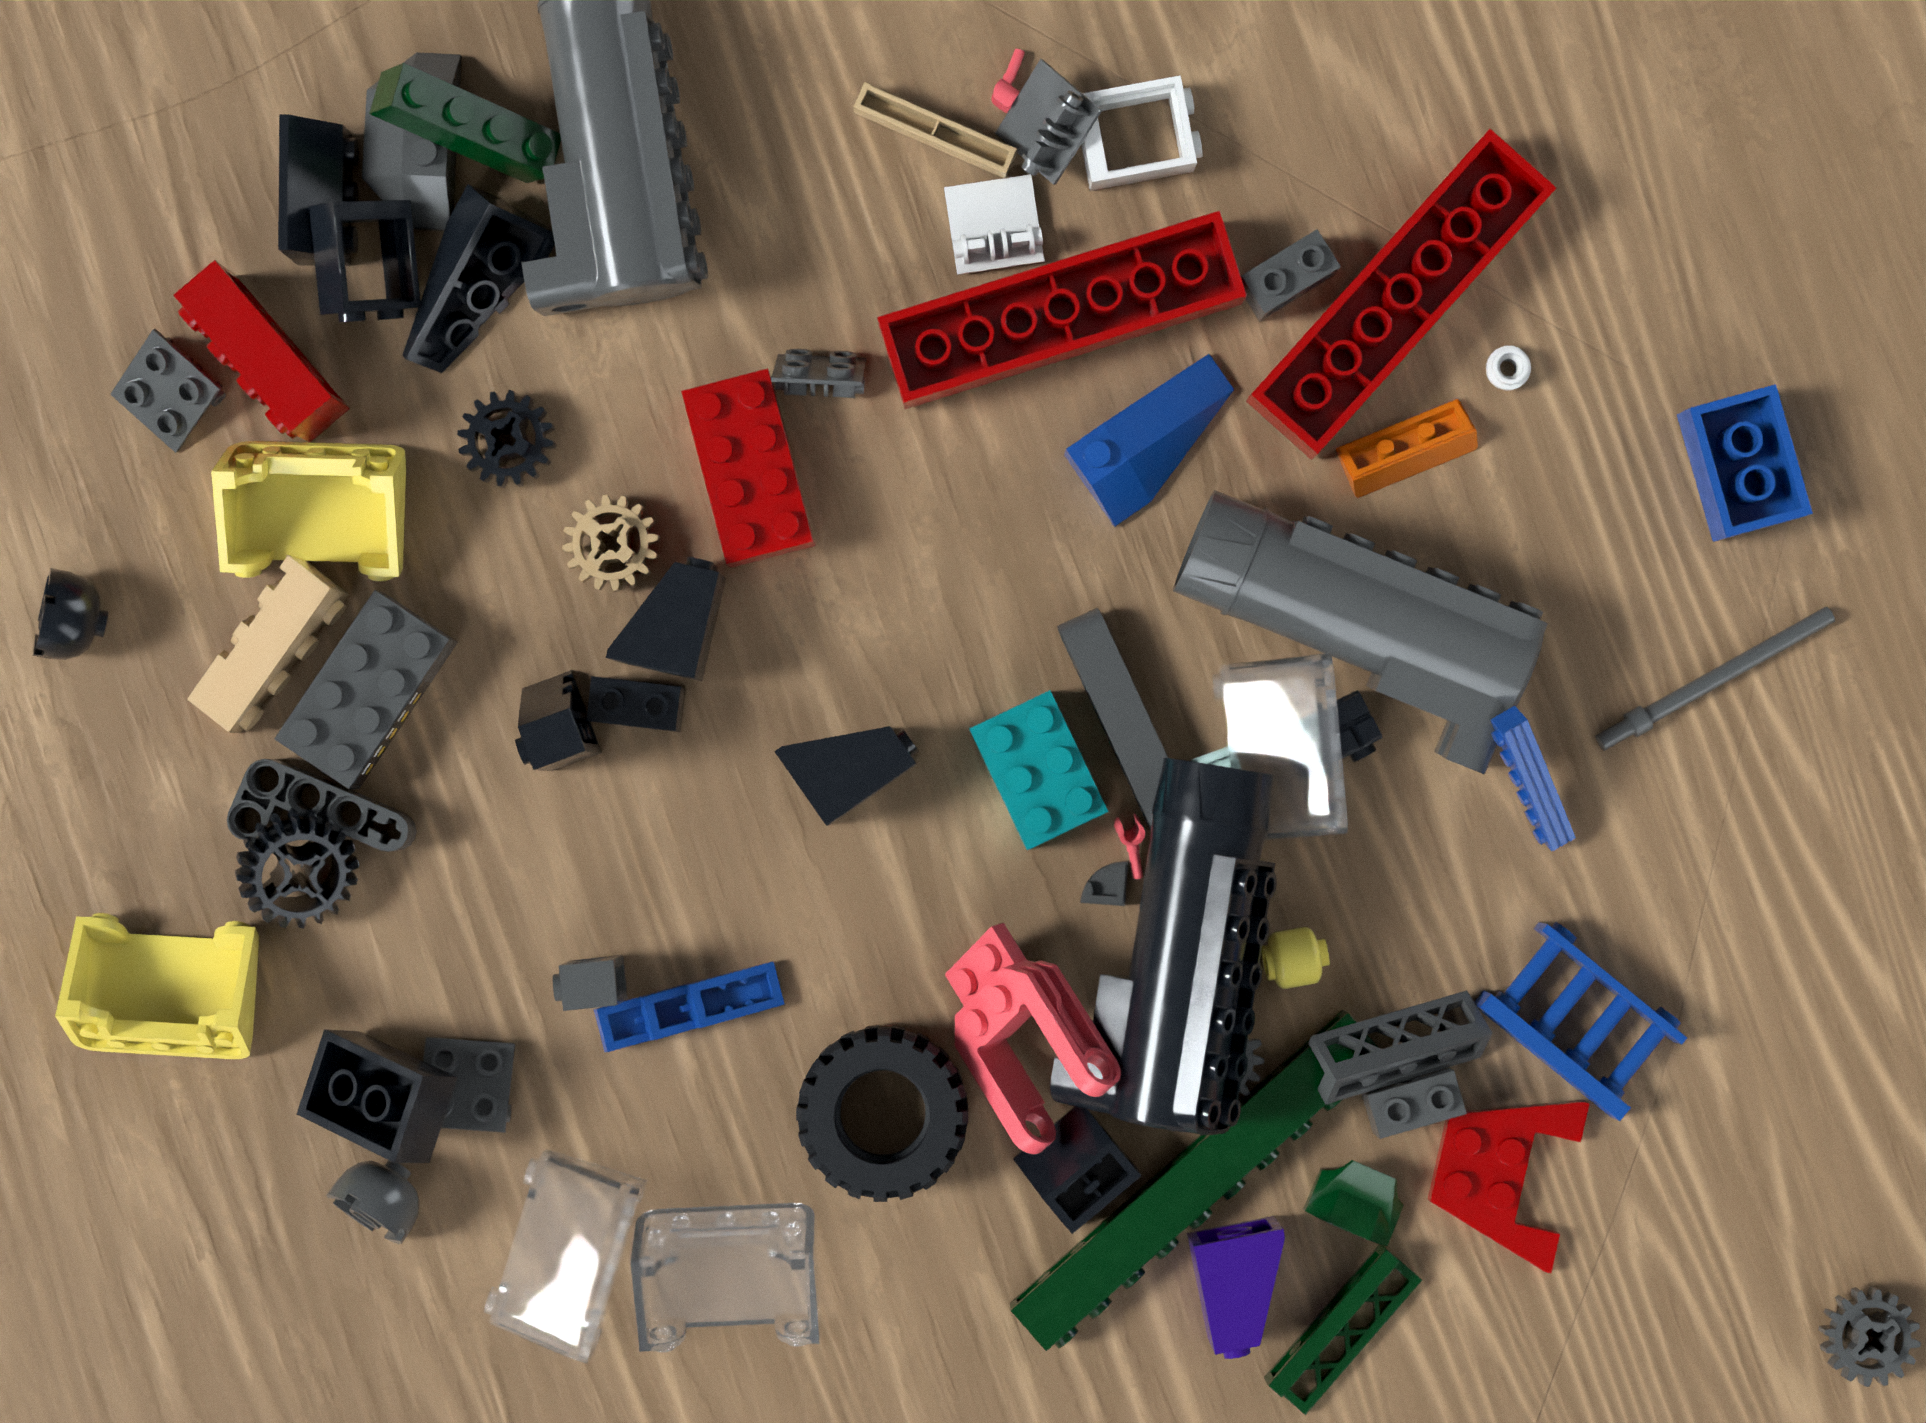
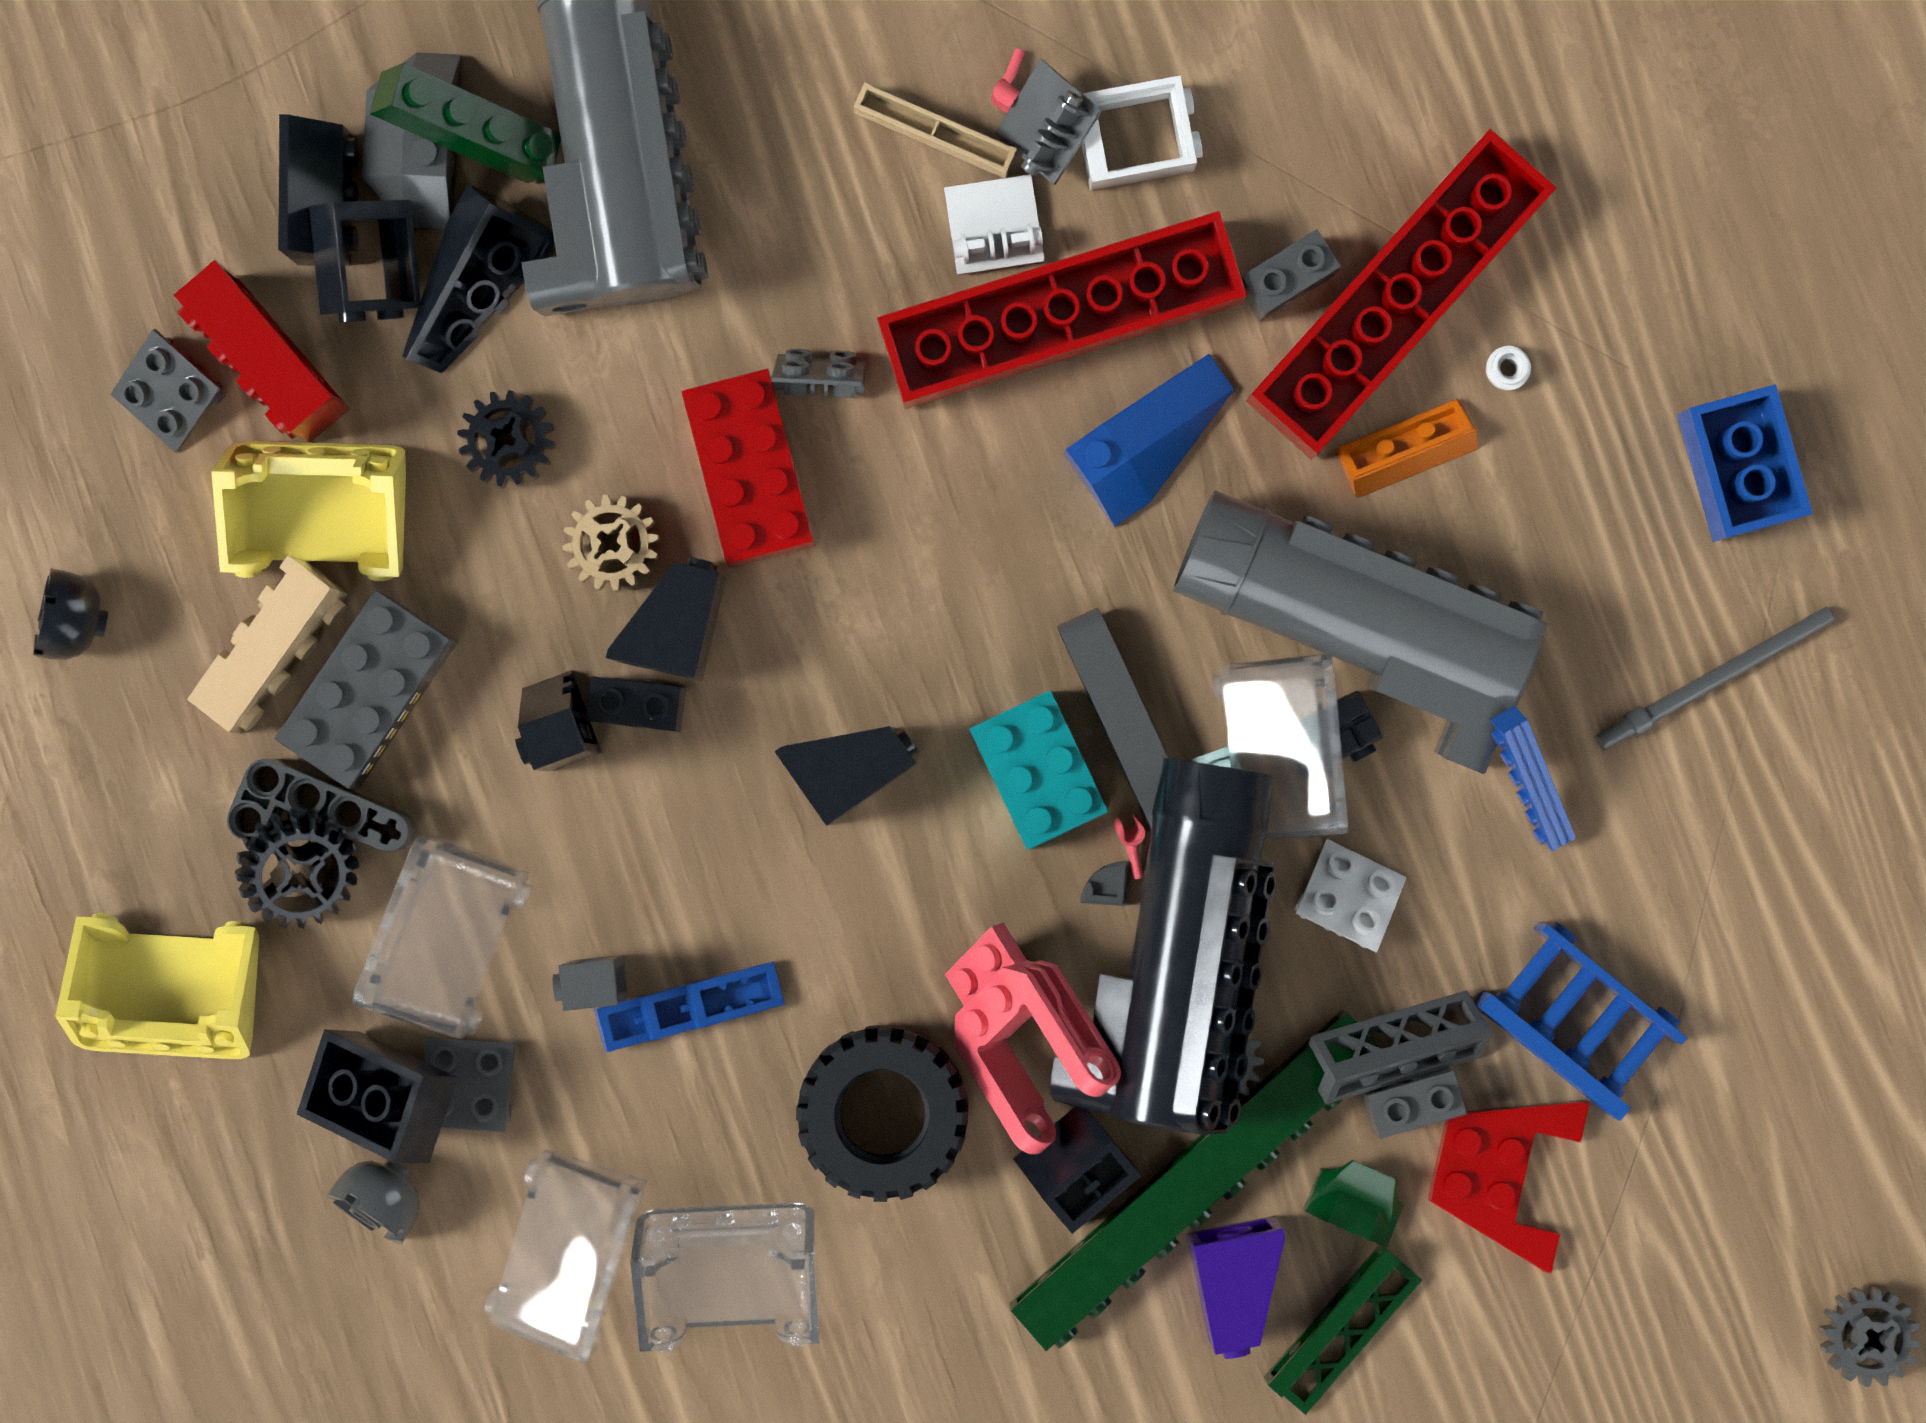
light yellow head [1262,927,1330,989] -> none
none -> clear windscreen [352,834,532,1040]
none -> white hinge [1294,839,1407,952]

